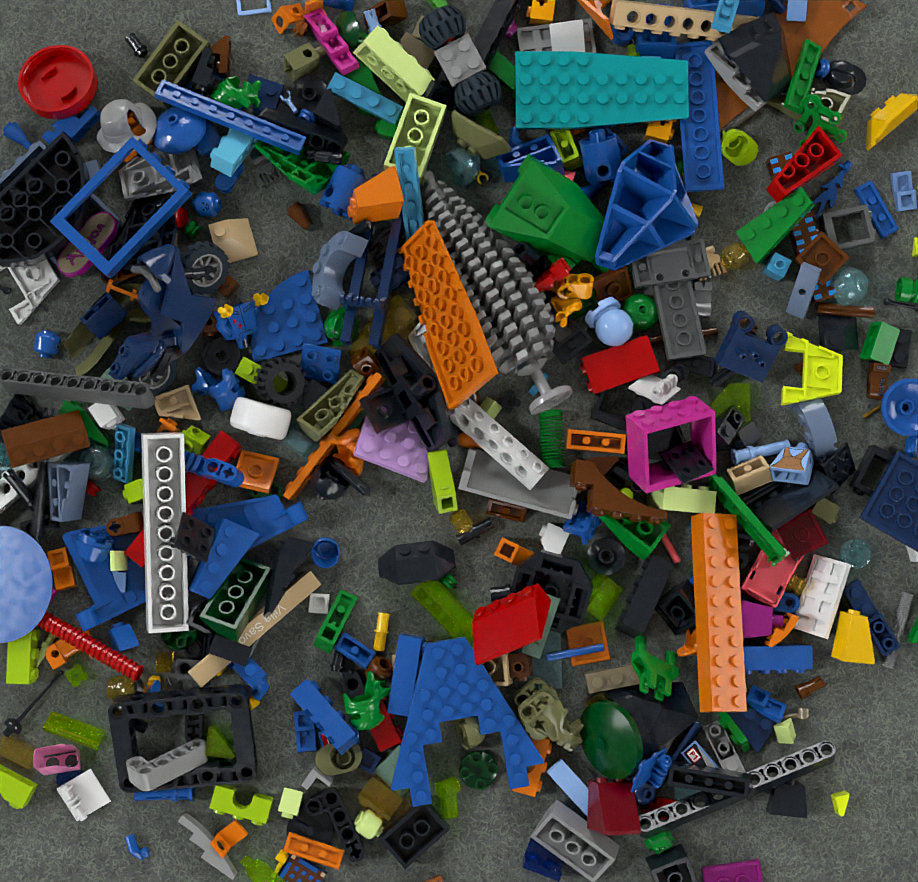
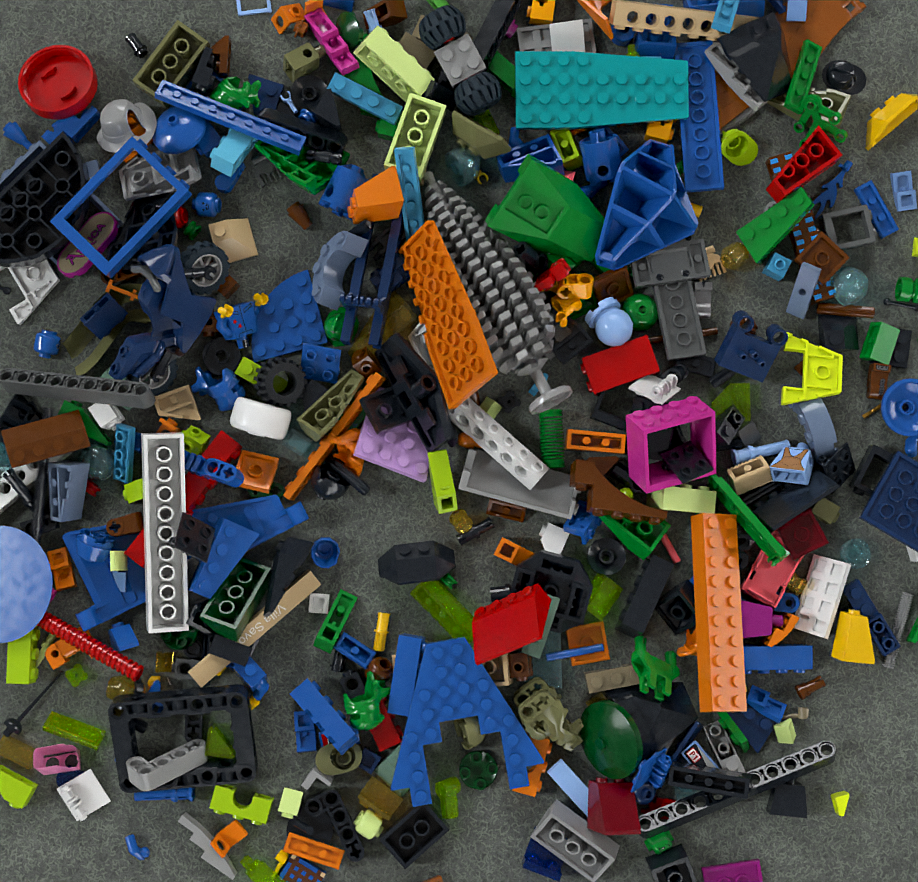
blue plate [815,59,830,78] -> none

